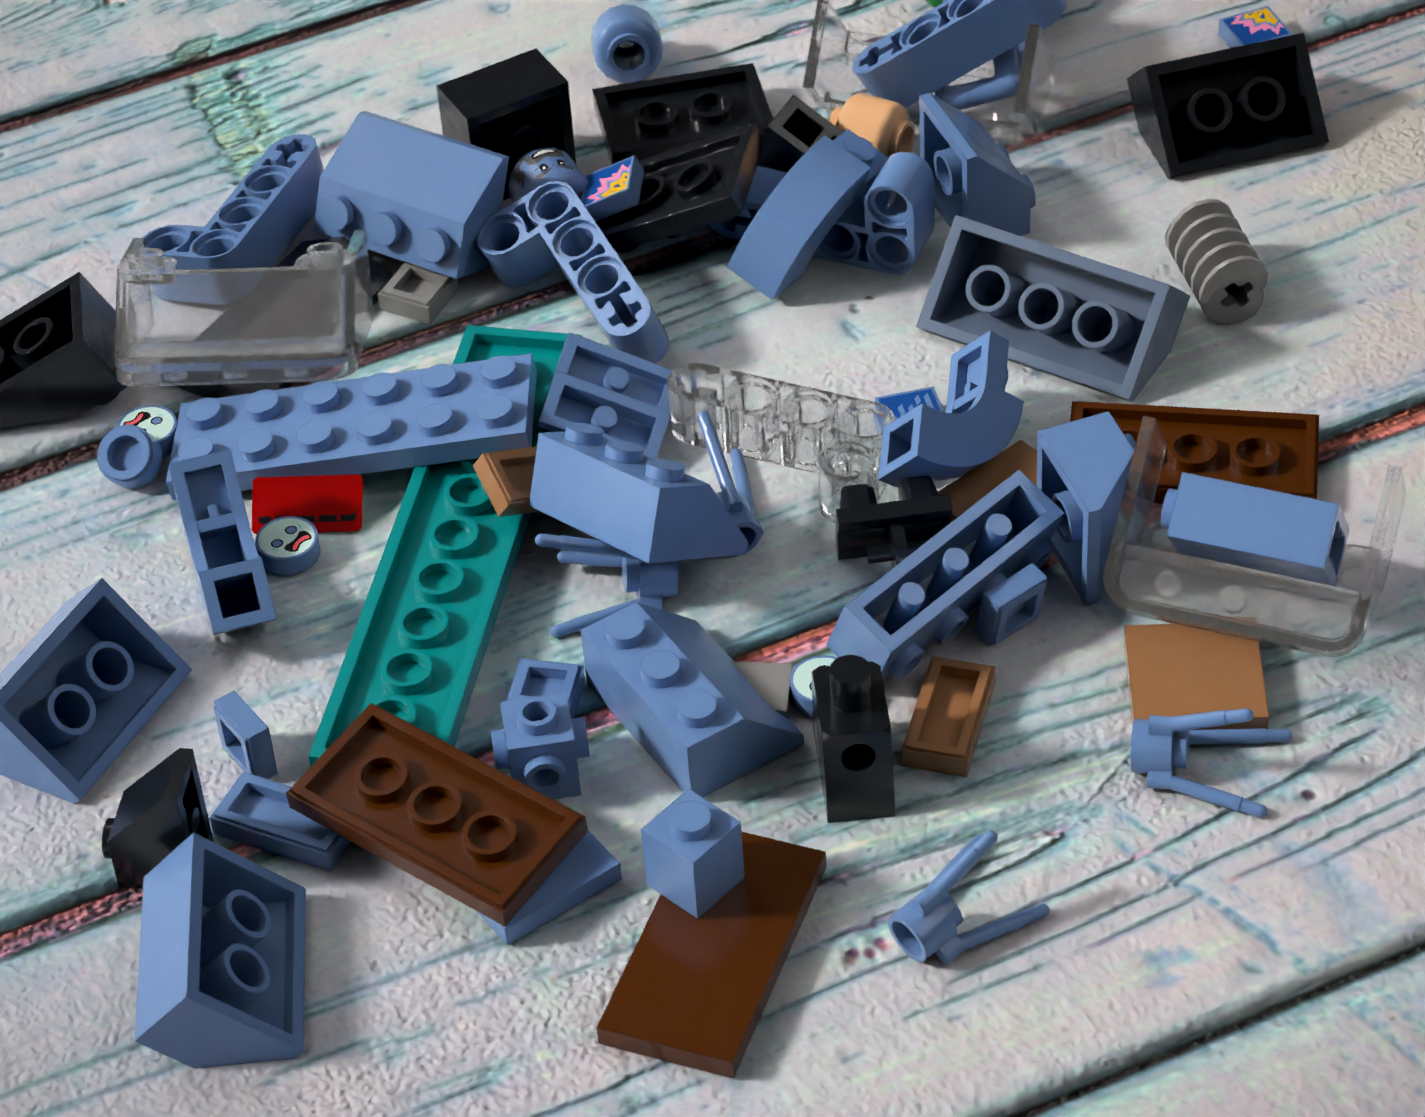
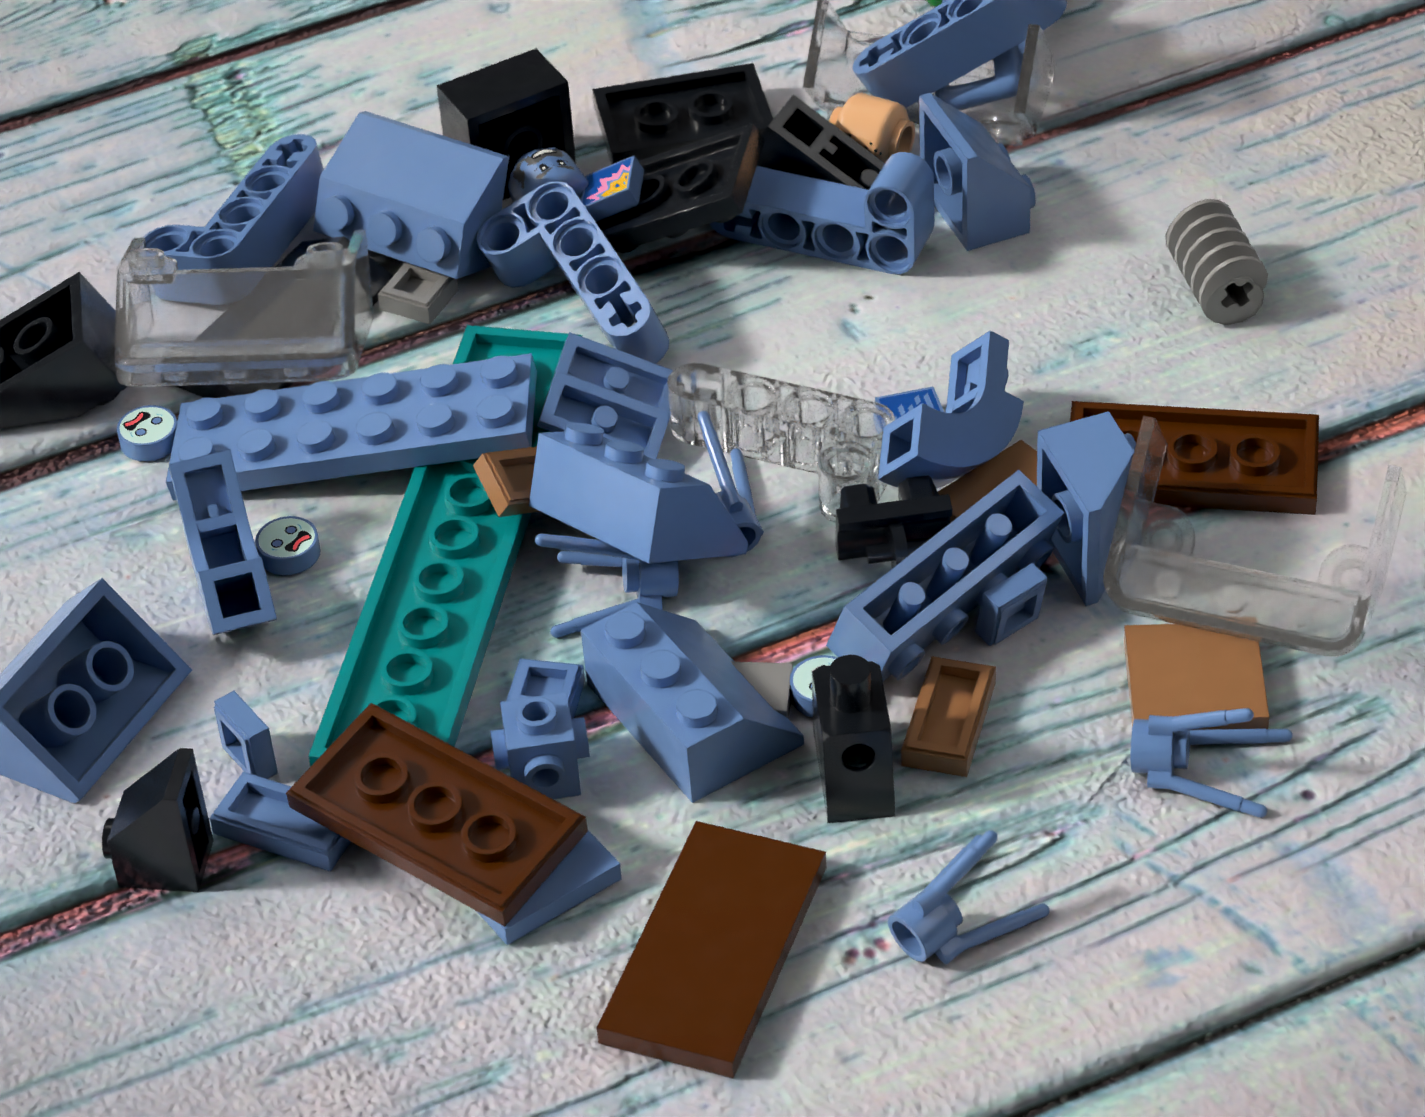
medium blue tile [97,424,162,489] -> none
medium blue slope [135,832,306,1068] -> none
red sticker [251,474,363,534] -> none
medium blue head [591,4,663,83] -> none
medium blue brick [641,789,745,919] -> none
medium blue arch [727,129,889,301] -> none
sand blue slope [916,215,1191,401] -> none
black slope [1127,33,1329,178] -> none
medium blue brick [1160,472,1349,591] -> none
tile [1218,6,1293,48] -> none

